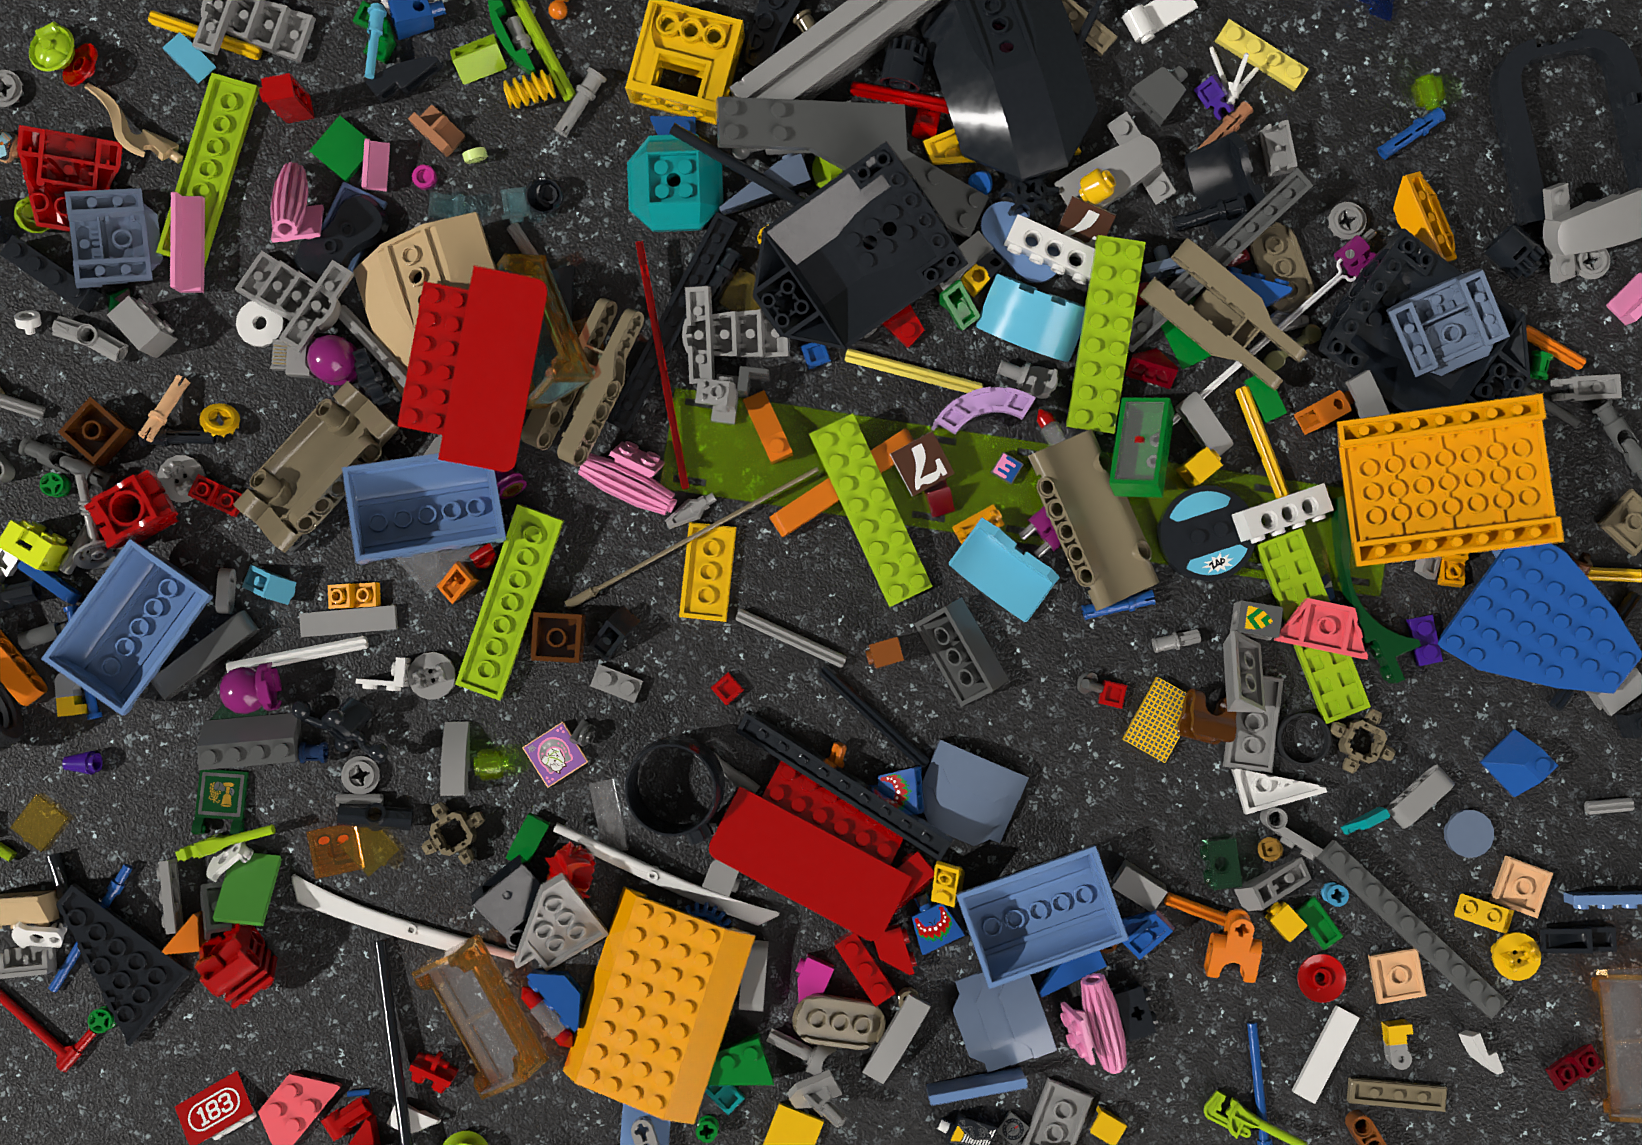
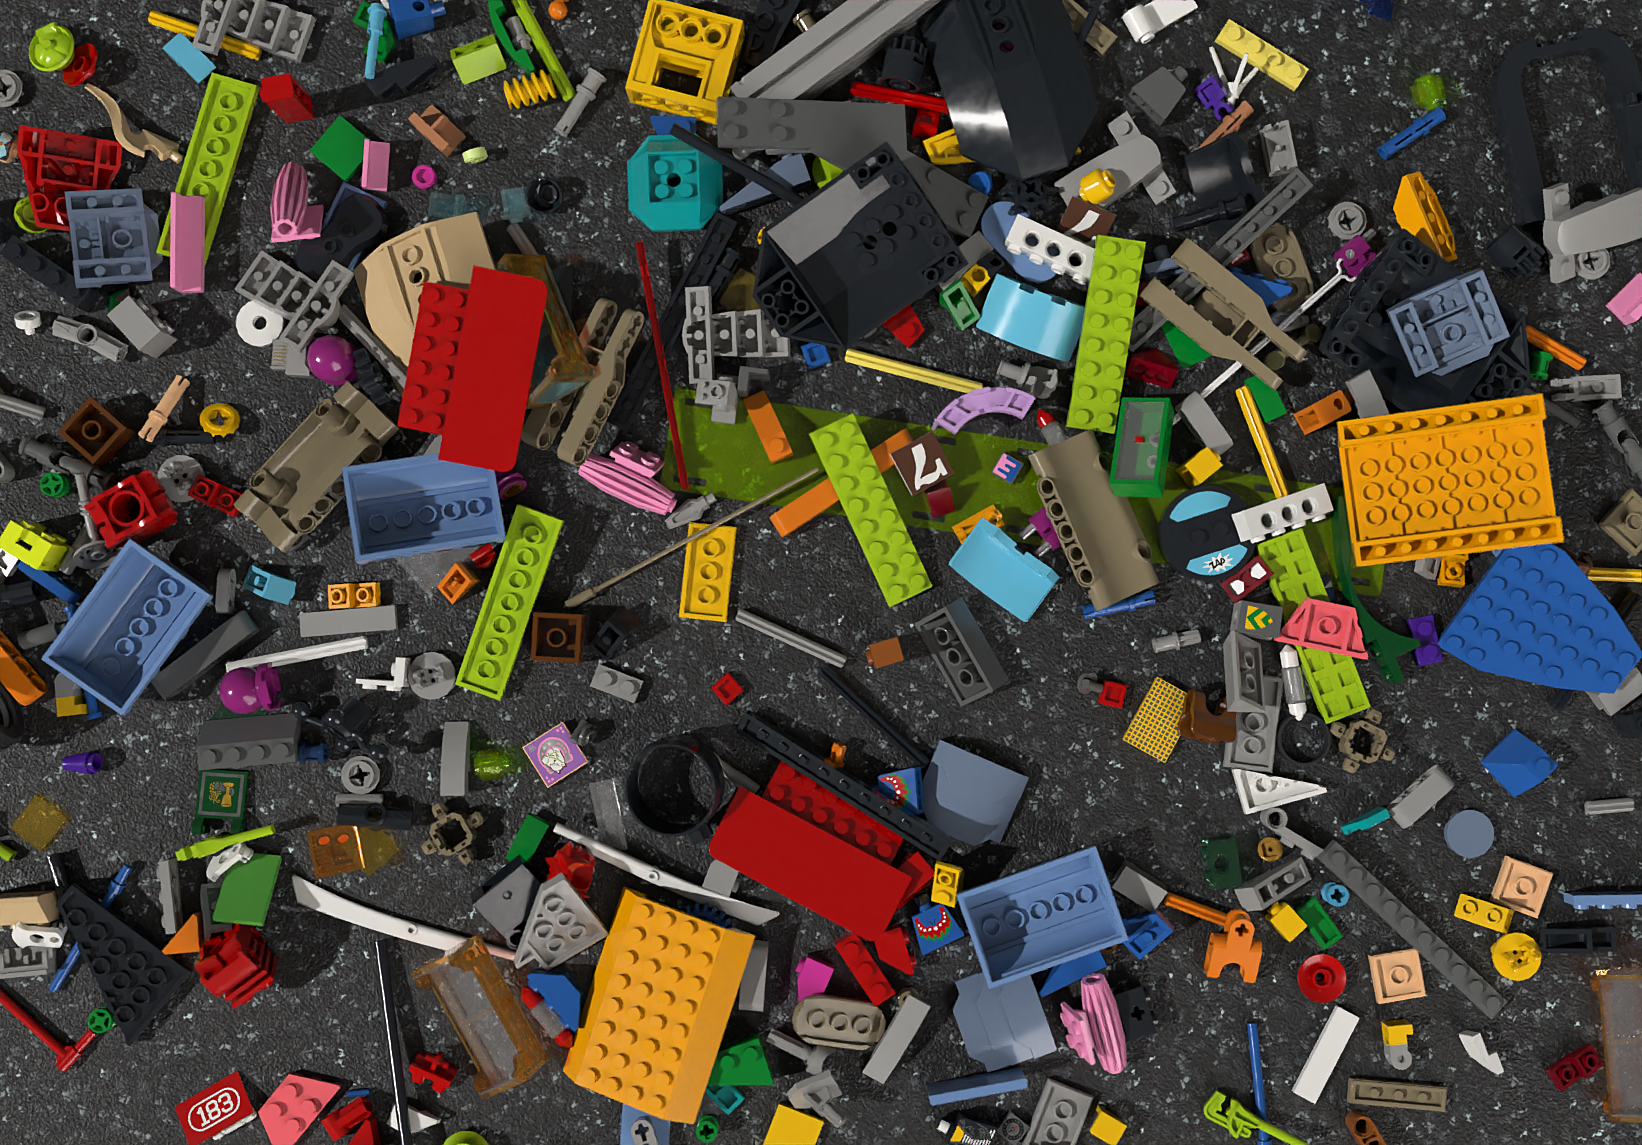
none -> dark red piece [1220,555,1275,603]
none -> piece [1280,645,1307,721]

